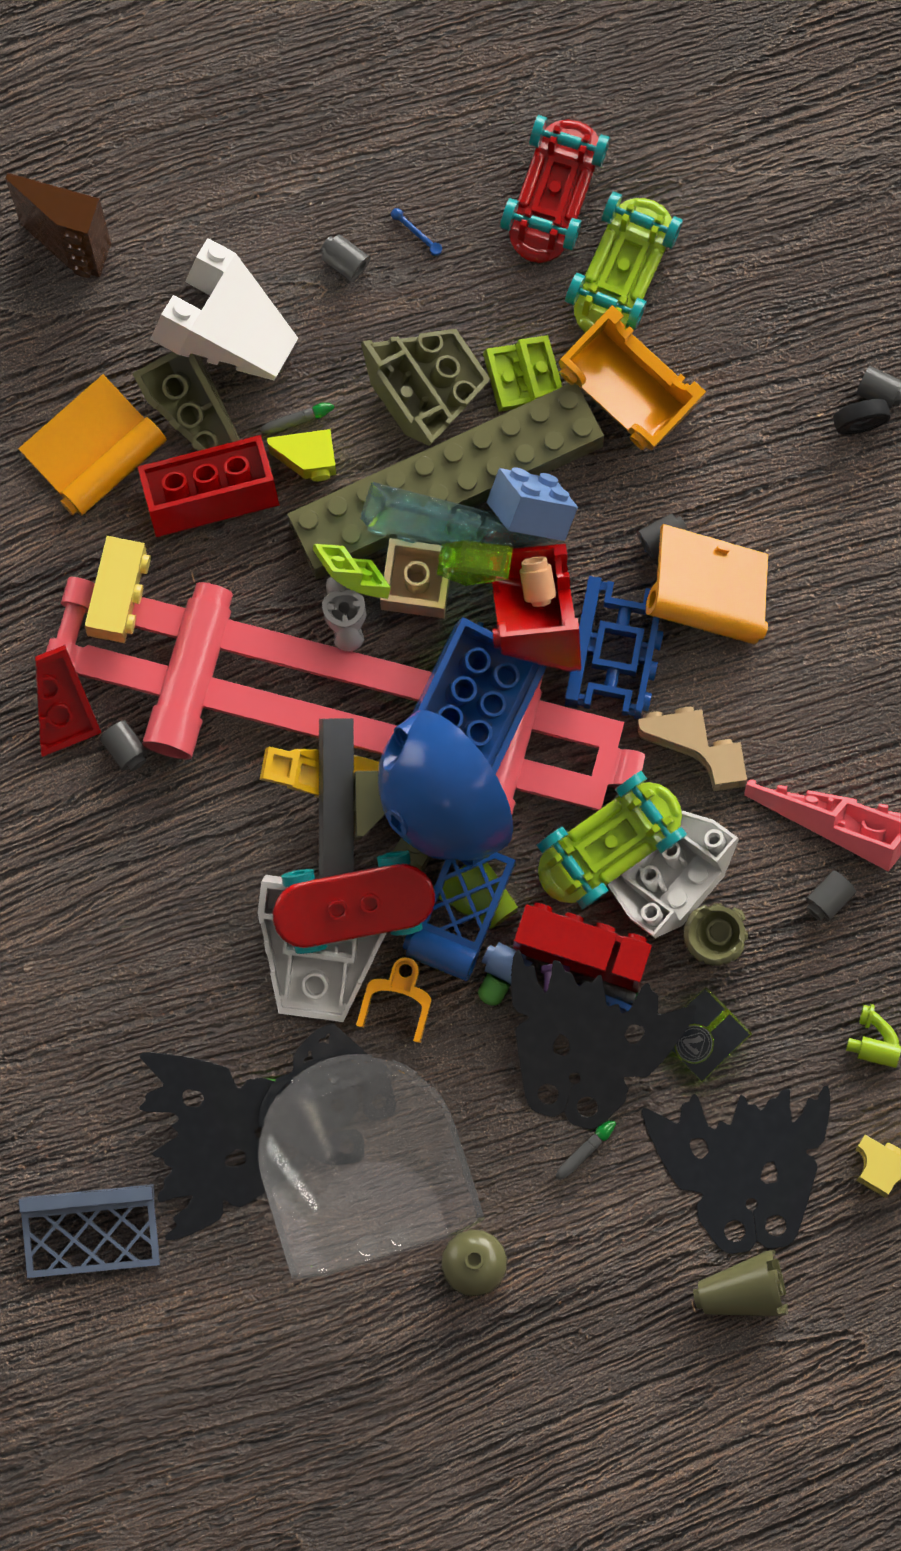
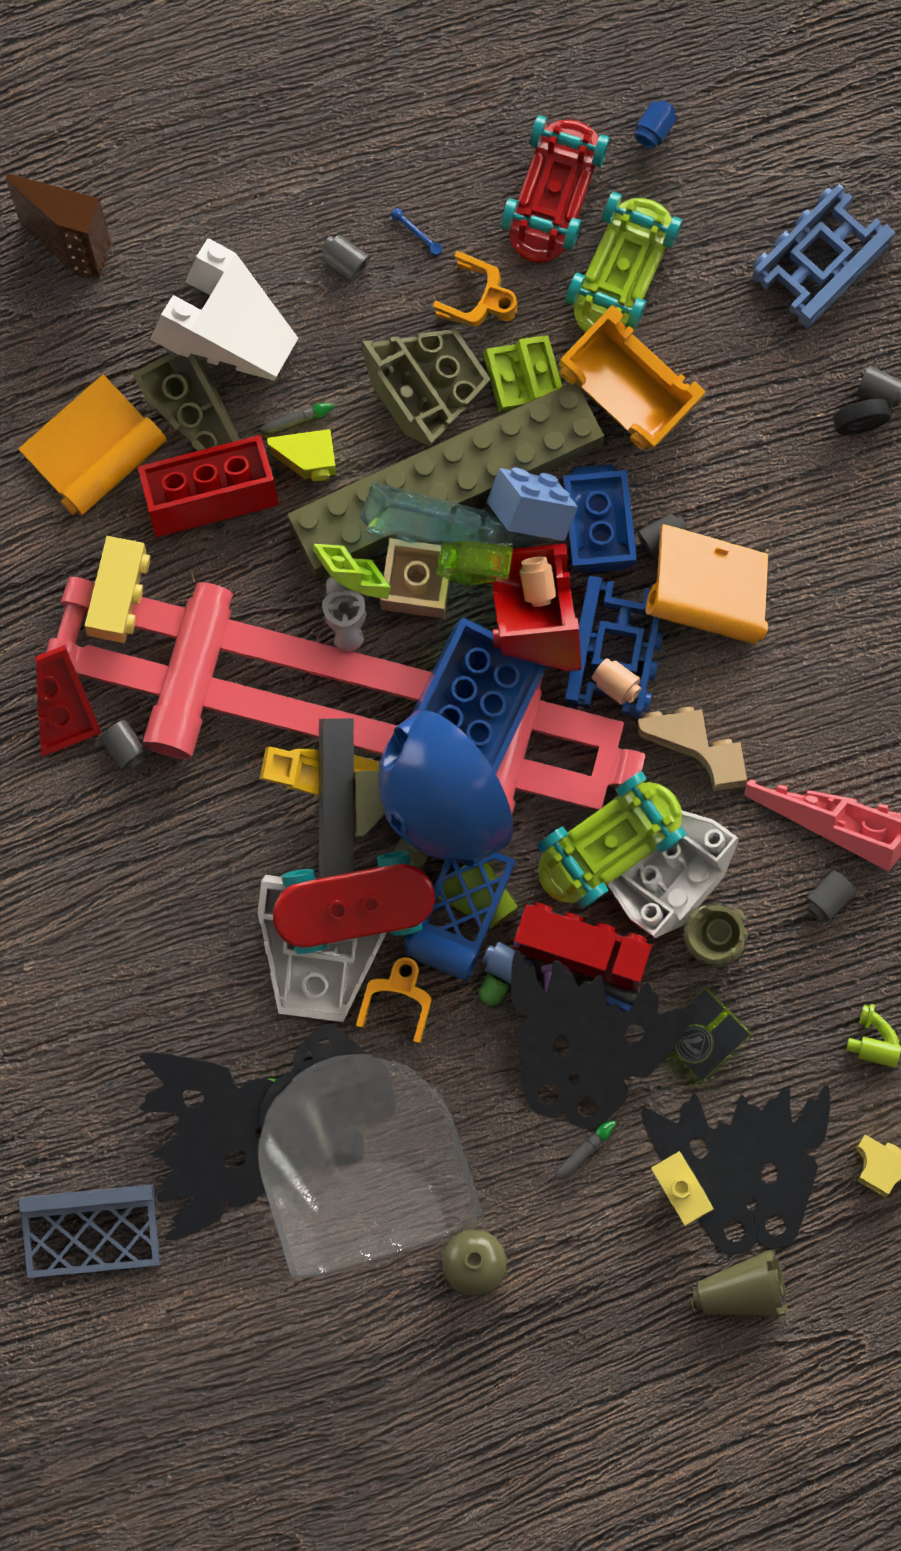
none -> light orange piece [433,251,518,327]
none -> blue slope [563,464,637,573]
none -> light nougat brick [592,658,642,705]
none -> blue brick [634,100,677,149]
none -> light yellow brick [651,1151,714,1226]
none -> medium blue fence [752,184,895,329]

